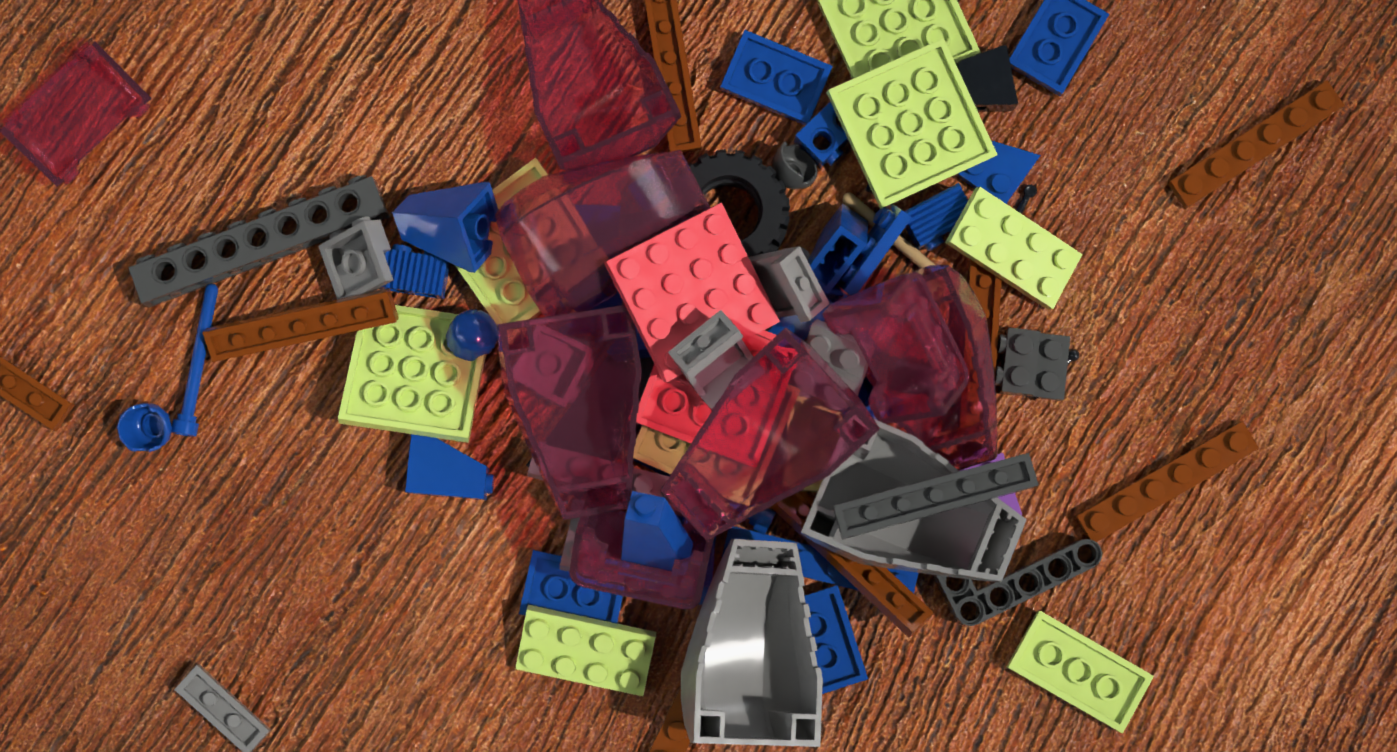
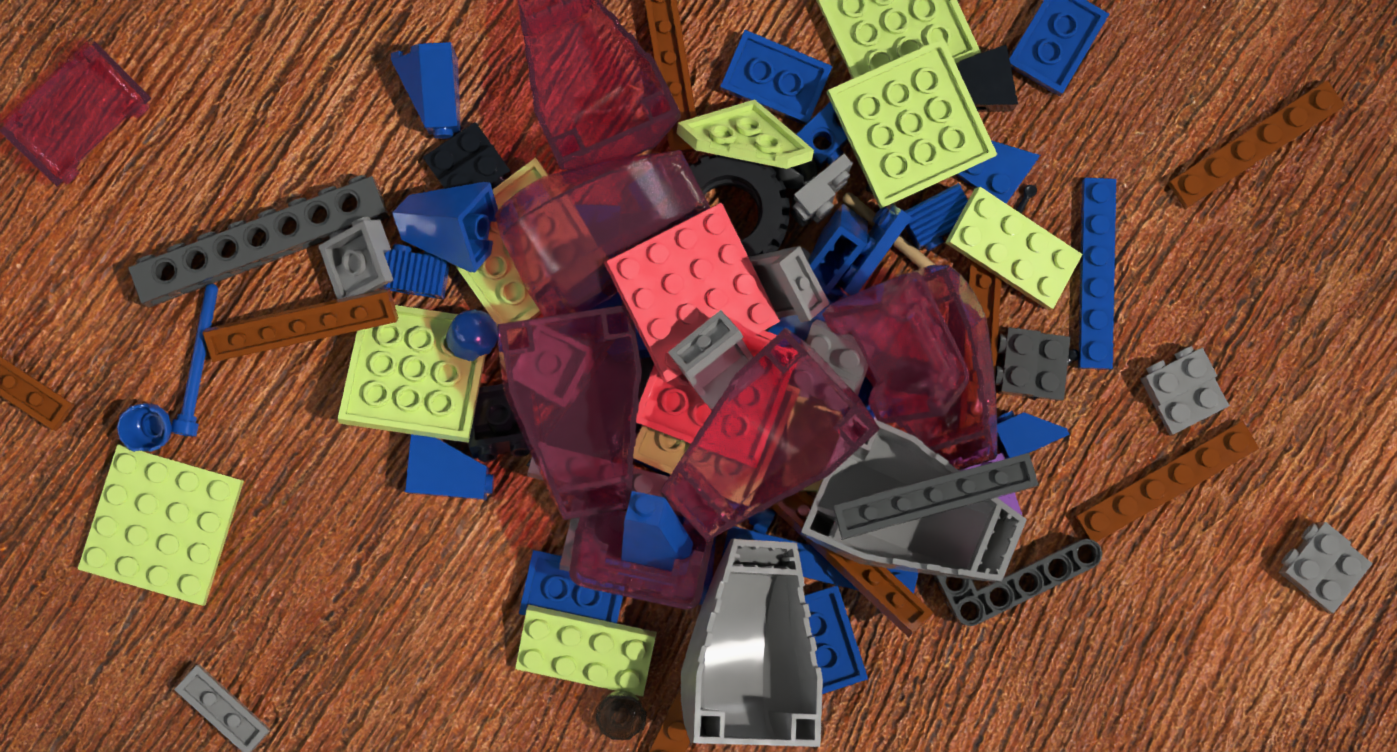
yellowish green plate [1006,610,1154,733] -> none
none -> yellowish green plate [78,444,244,606]
none -> blue slope [391,42,461,139]
none -> black plate [423,122,512,190]
none -> black plate [469,382,536,462]
none -> clear smoke hair [595,690,647,740]
none -> yellowish green plate [676,99,814,169]
none -> light grey plate [791,154,852,227]
none -> blue slope [992,410,1070,459]
none -> blue plate [1078,178,1116,370]
none -> light grey plate [1140,346,1229,436]
none -> light grey plate [1279,522,1373,614]

